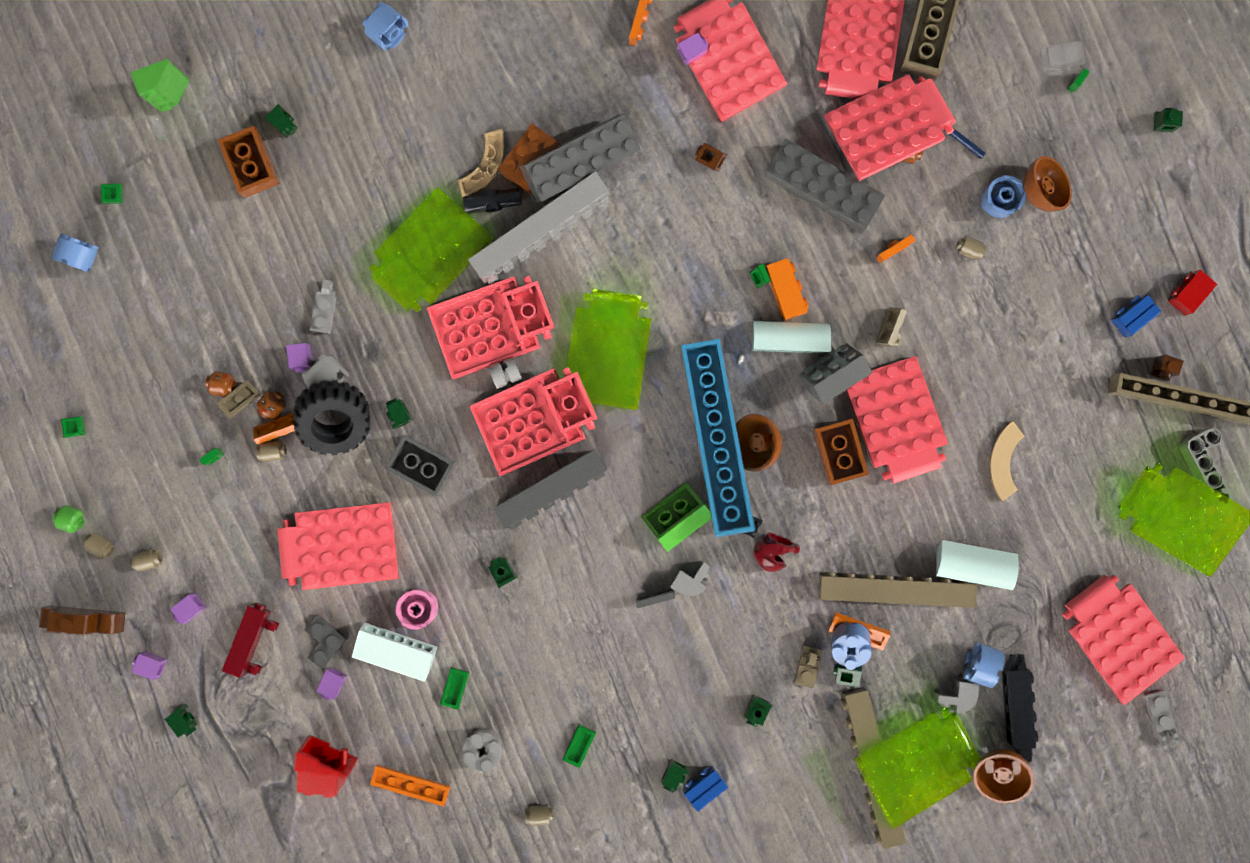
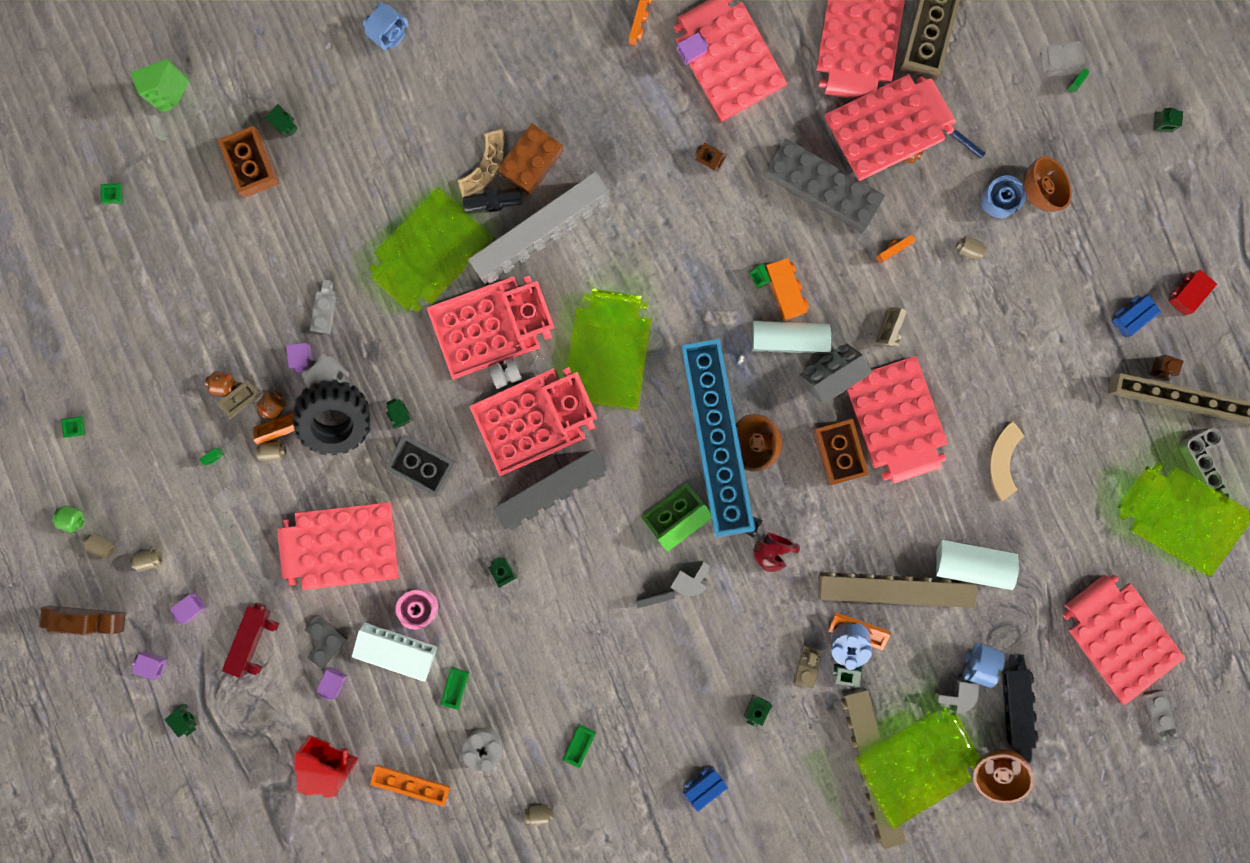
medium blue brick [51,233,99,272] -> none
dark grey brick [519,114,641,202] -> none
dark green brick [661,759,689,793] -> none

